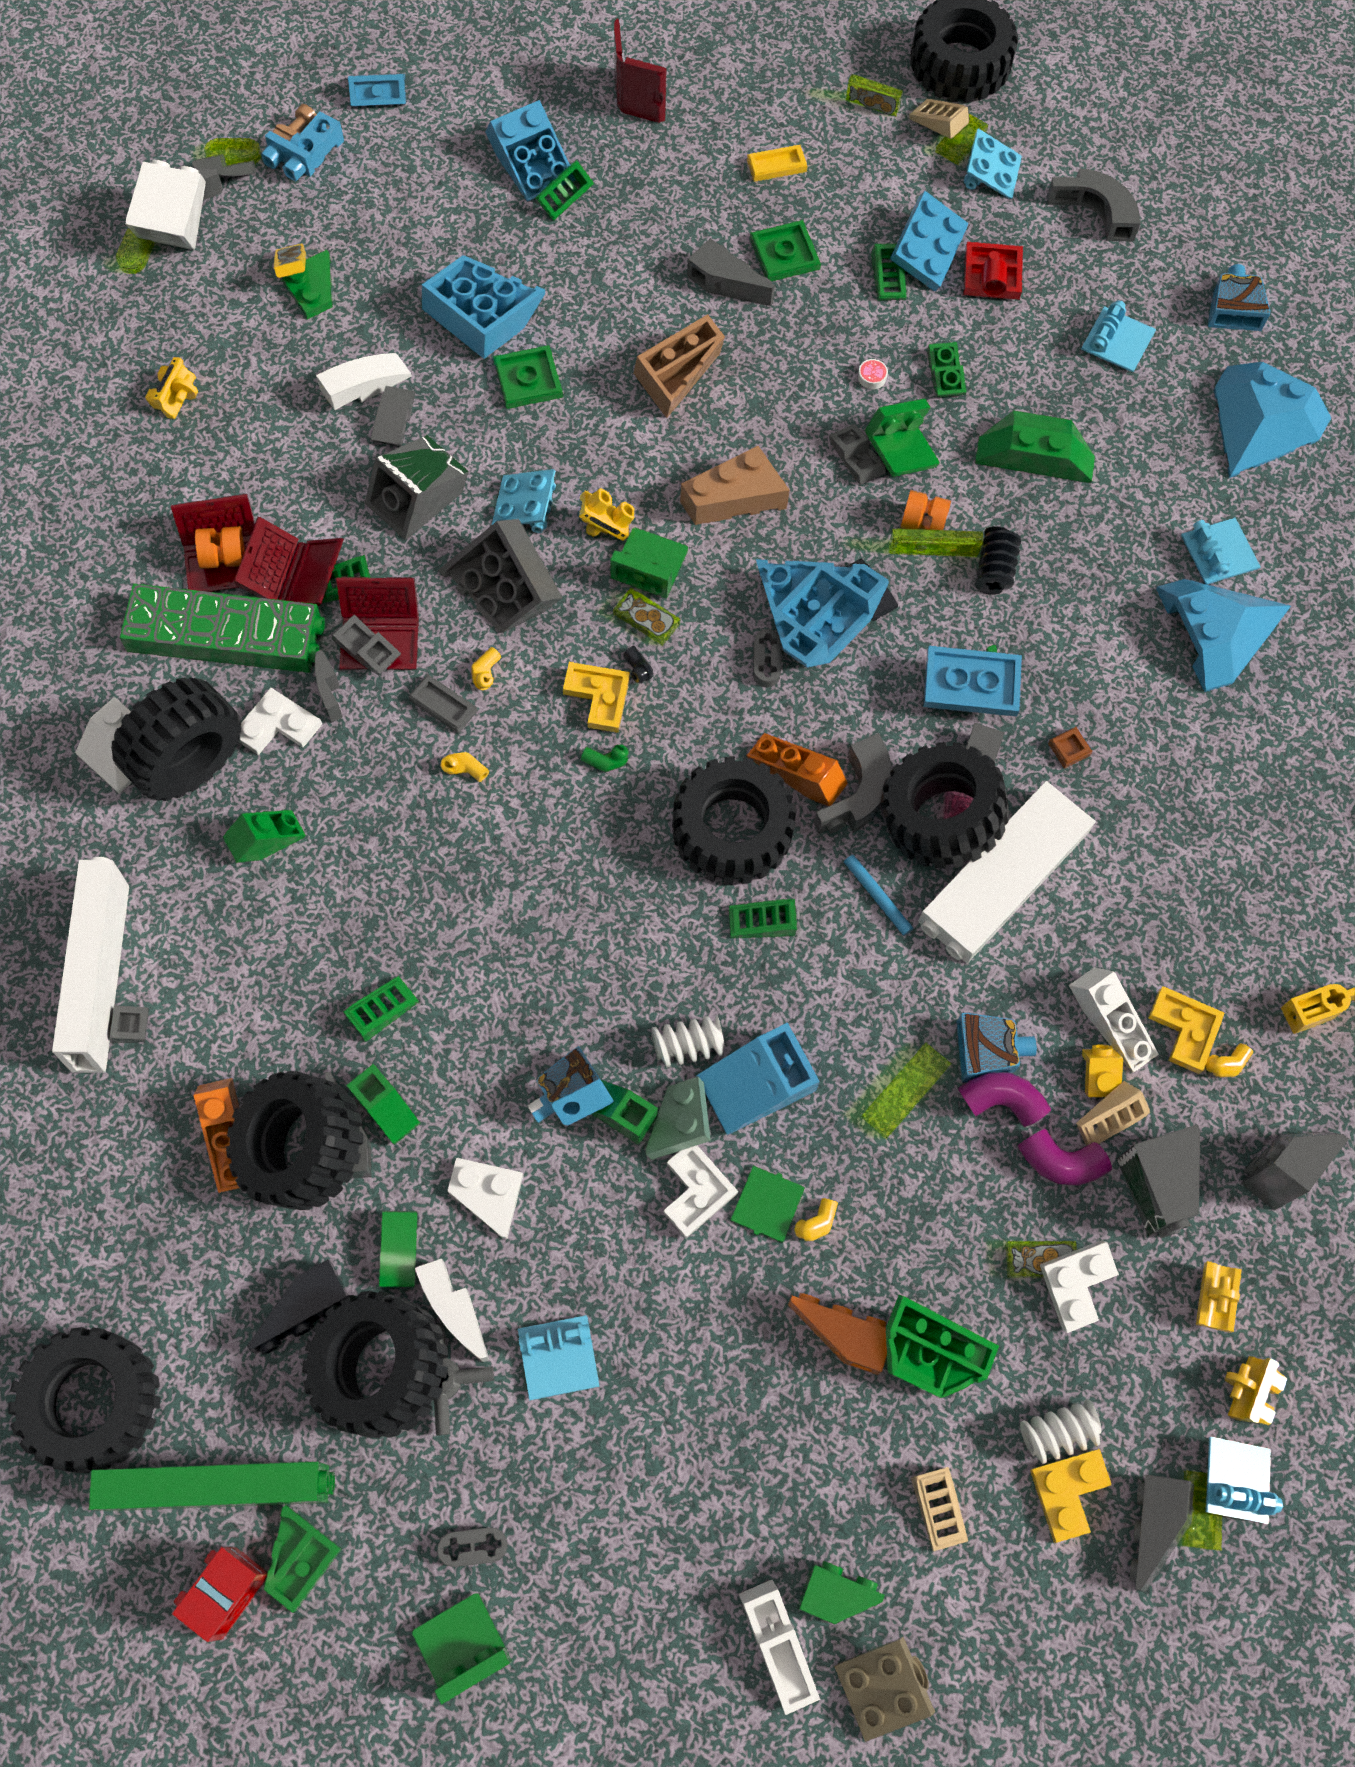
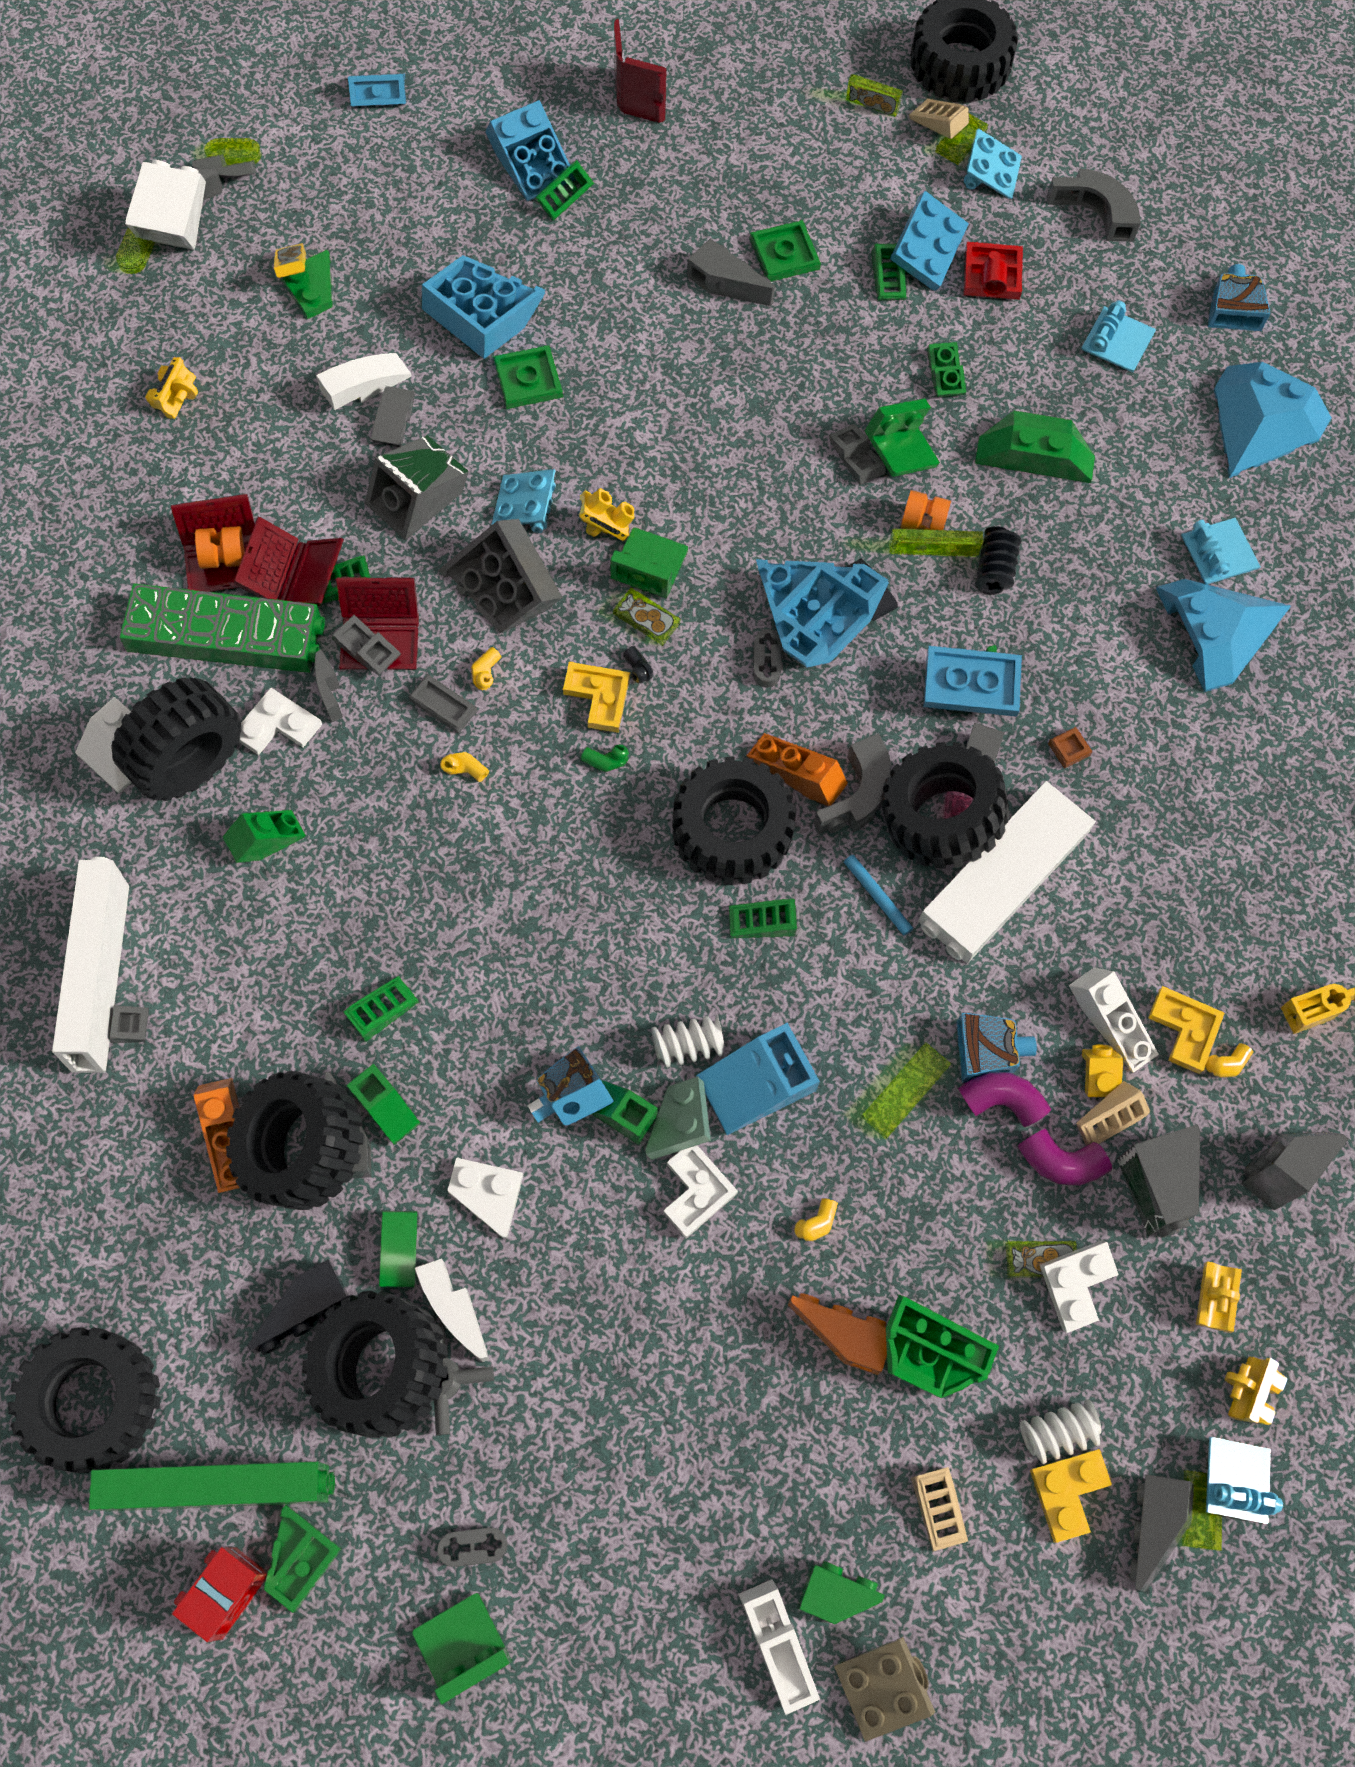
dark azure hips [261,104,344,182] -> none
medium azure hinge [518,1315,600,1401] -> none
medium nougat wedge [633,314,725,418] -> none
medium nougat wedge [680,446,790,525] -> none
green piece [731,1165,805,1243] -> none
yellow tile [747,145,807,182] -> none
tile [858,359,888,389] -> none

